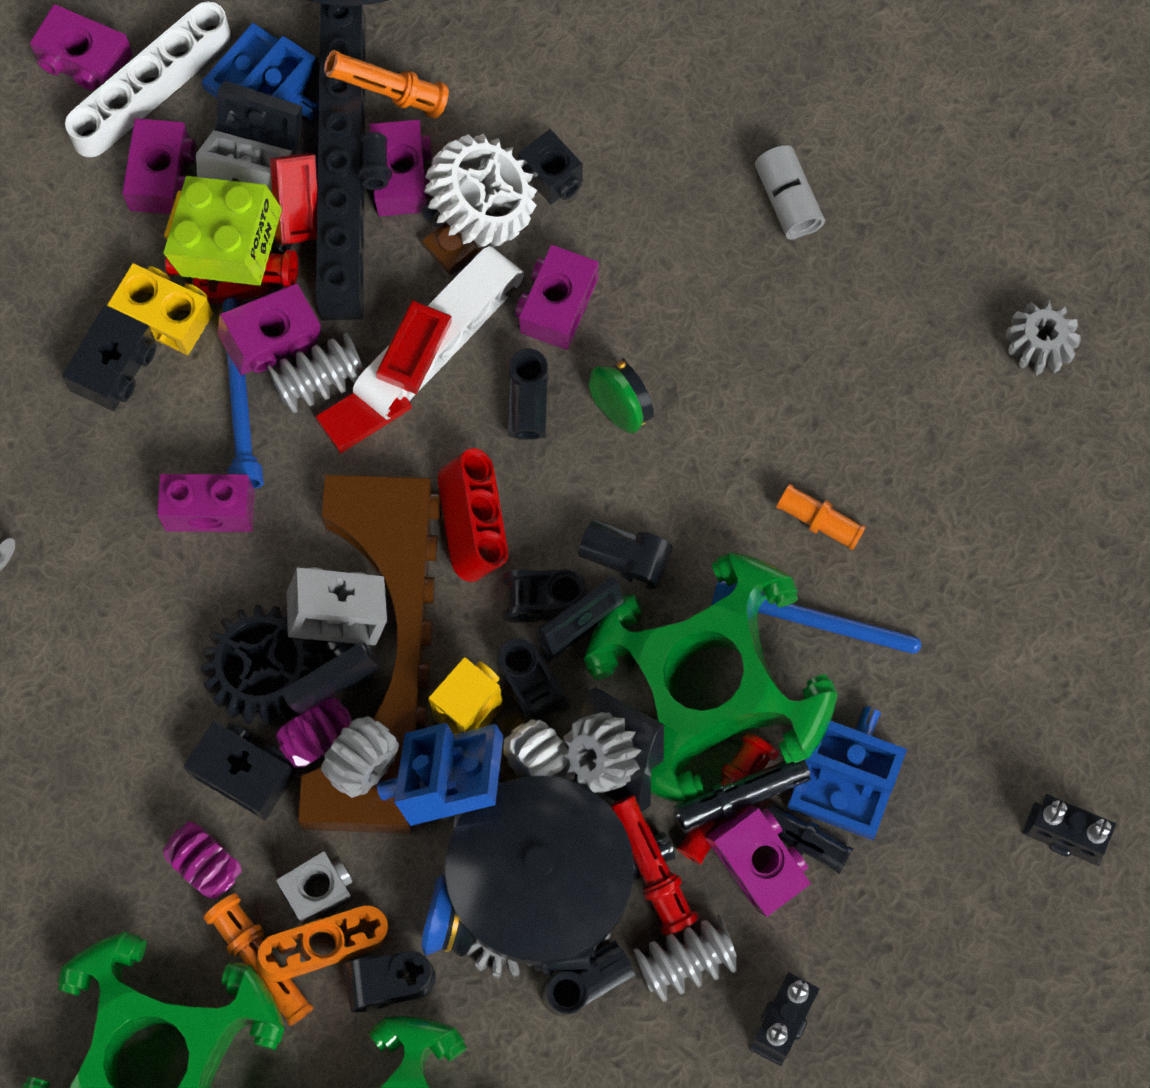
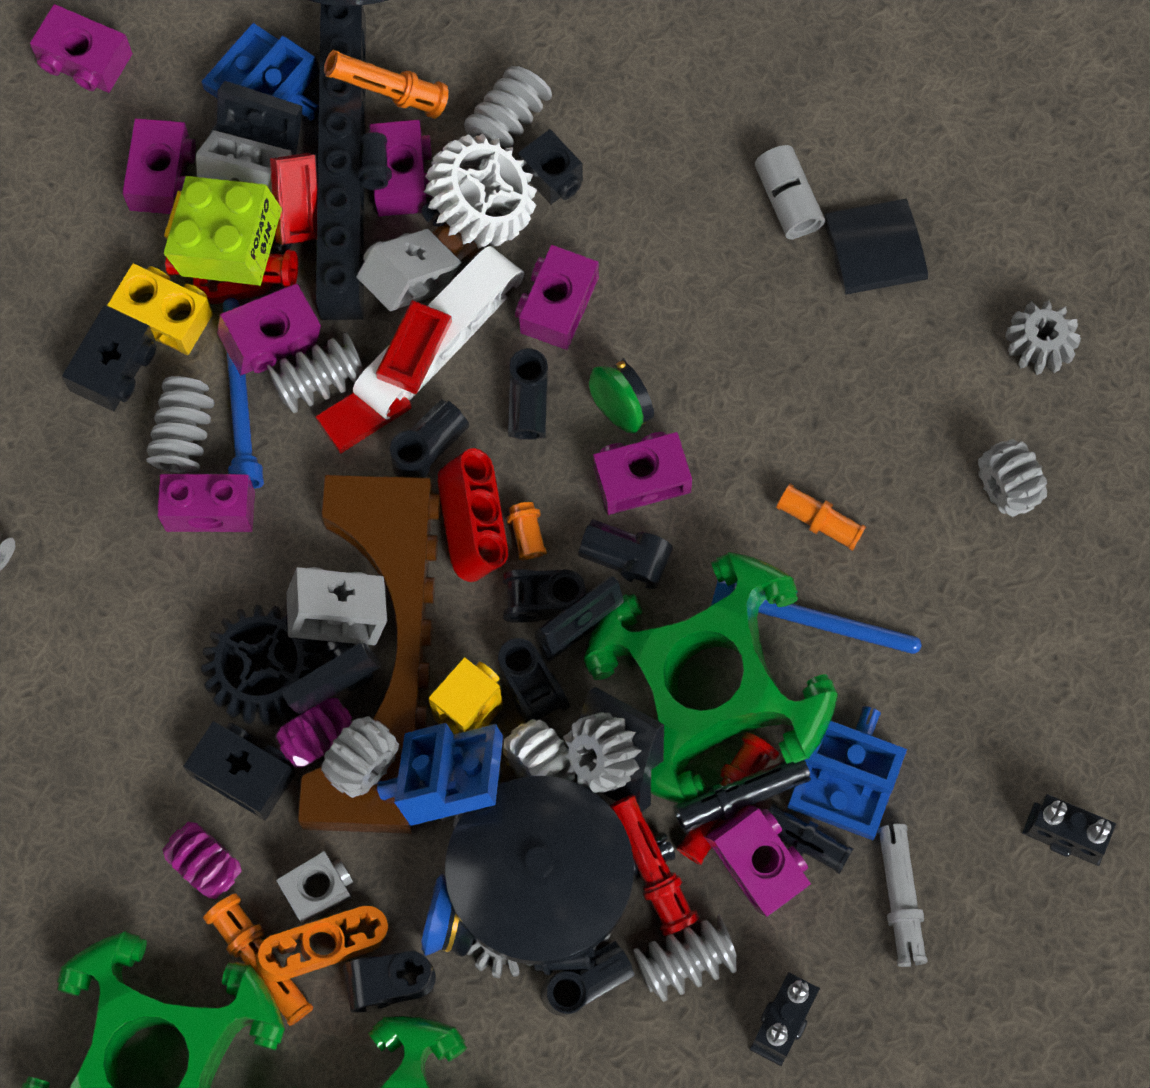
white beam [65,2,231,157] -> none
none -> light grey piece [146,376,215,473]
none -> light grey brick [356,229,462,311]
none -> black piece [390,399,469,478]
none -> light grey piece [464,66,552,148]
none -> orange pin [506,502,547,561]
none -> magenta brick [593,432,692,515]
none -> black slope [825,198,928,295]
none -> light grey pin [878,824,928,967]
none -> light grey gear [978,439,1047,517]

